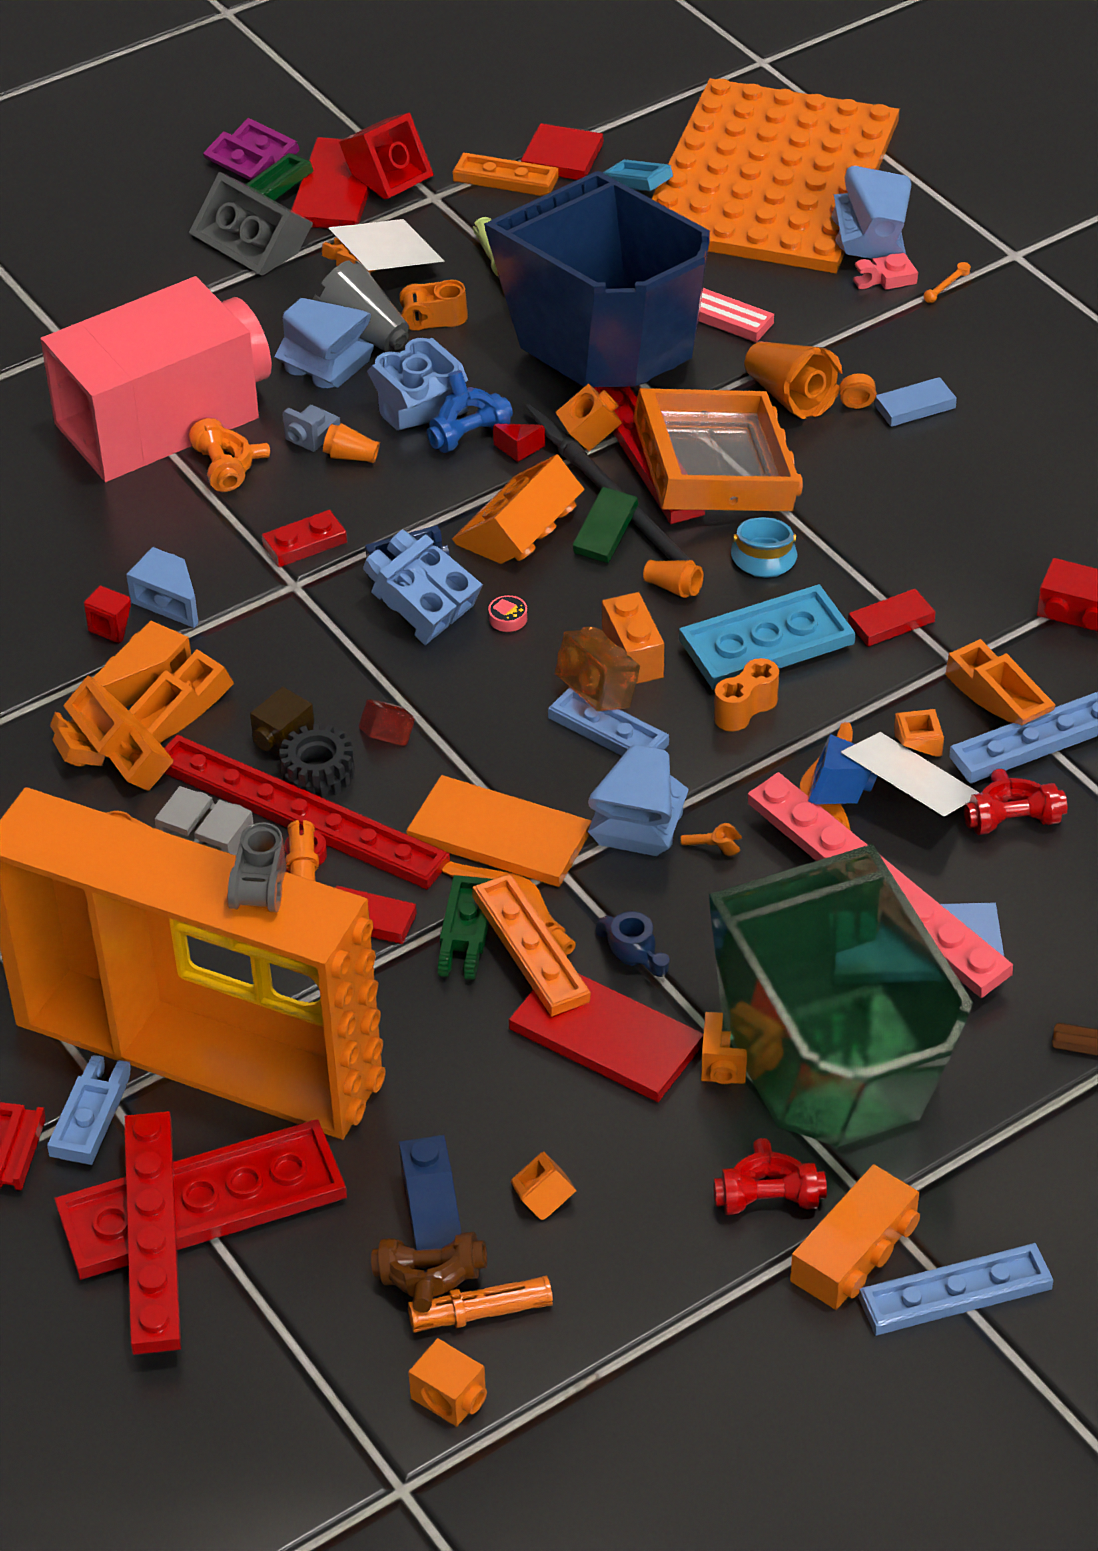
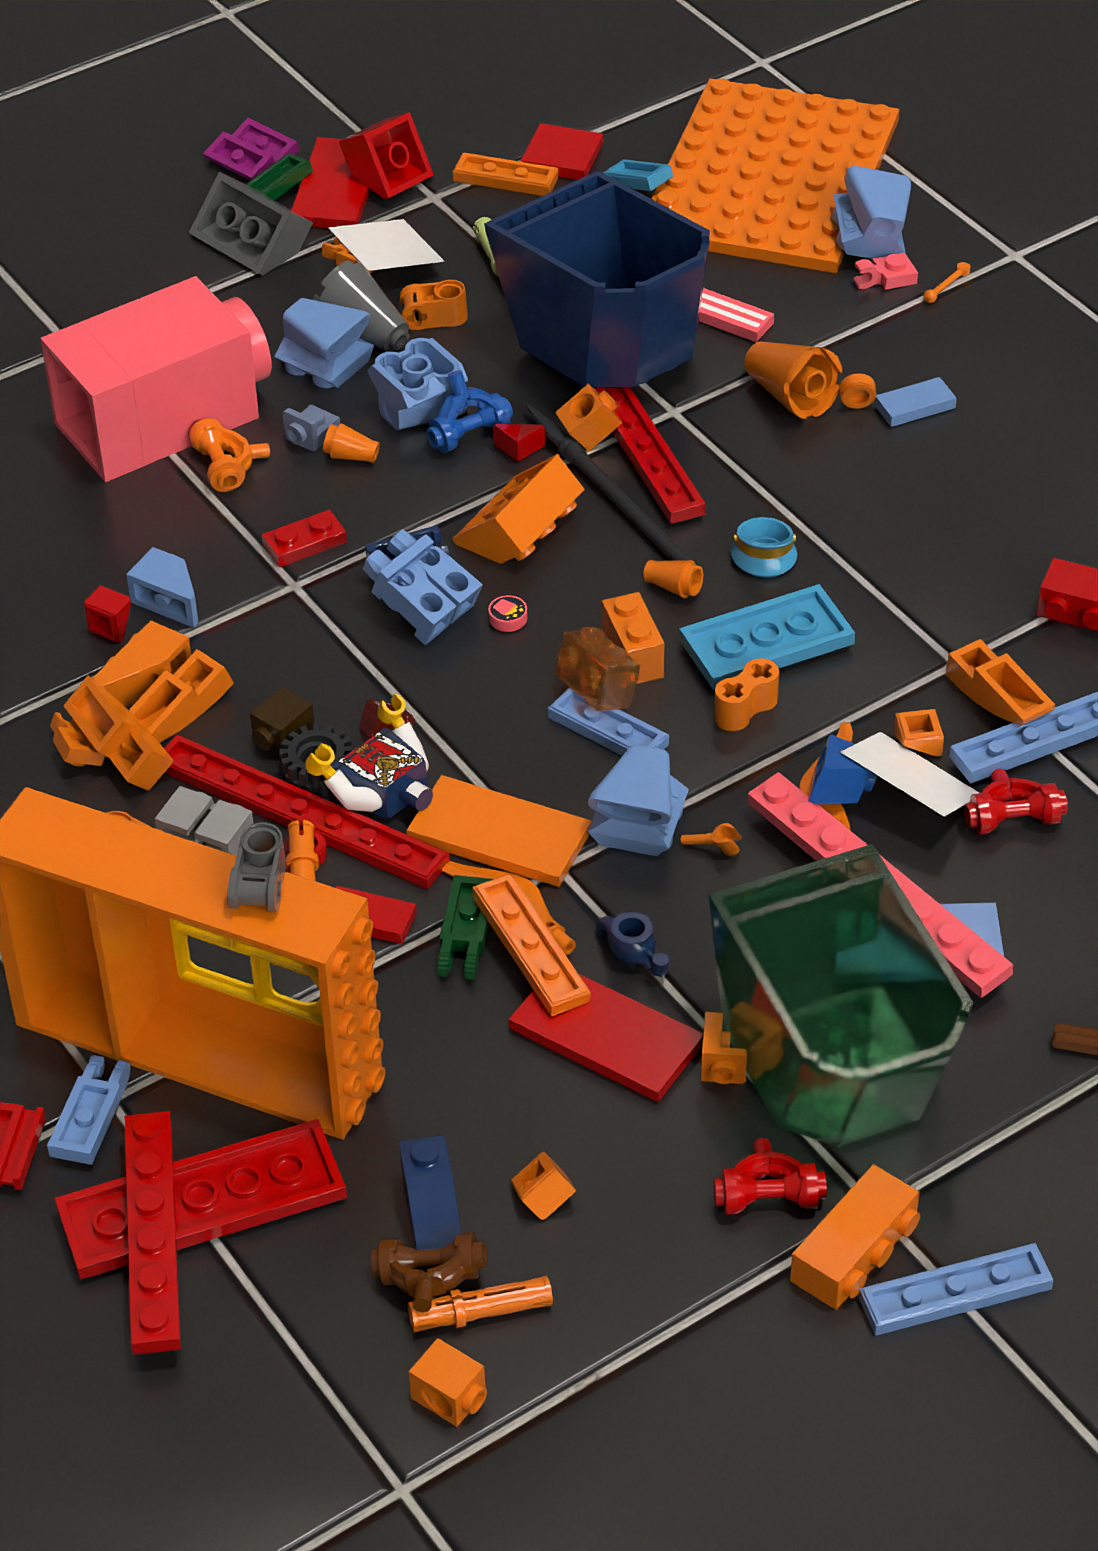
dark green tile [573,487,639,563] -> none
orange piece [633,388,803,511] -> none
red tile [848,589,936,647] -> none
none -> torso [305,694,433,818]

